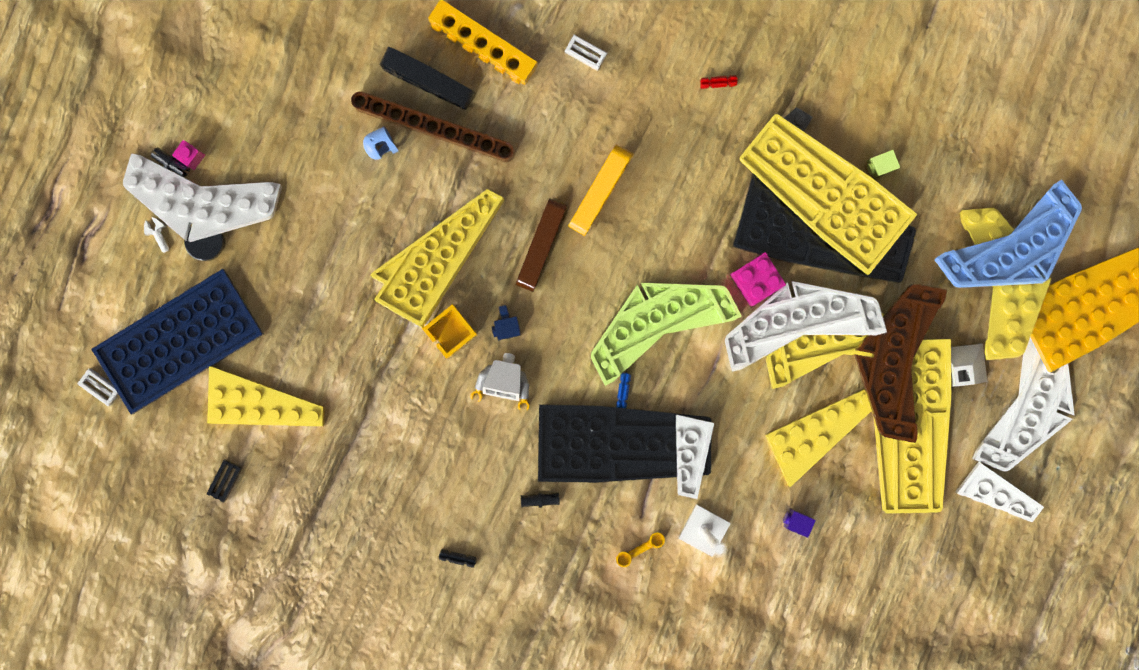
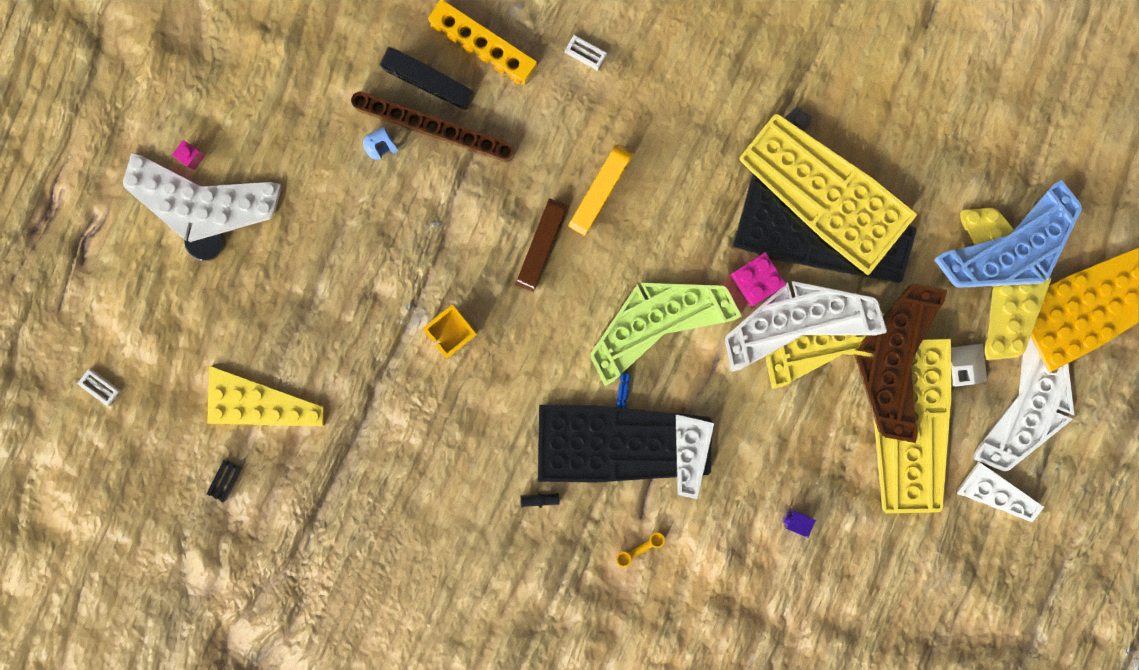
dark blue plate [91,269,264,415] -> none
white bar [144,217,169,253] -> none
black pin [151,147,190,178] -> none
light yellow wing [370,189,505,328] -> none
black axle [439,549,477,568] -> none
white torso [471,353,529,410] -> none
dark blue brick [491,305,521,340] -> none
white tile [678,504,731,557] -> none
red axle [700,75,738,89] -> none
light yellow wing [765,389,872,487] -> none
yellowish green brick [867,150,900,179] -> none

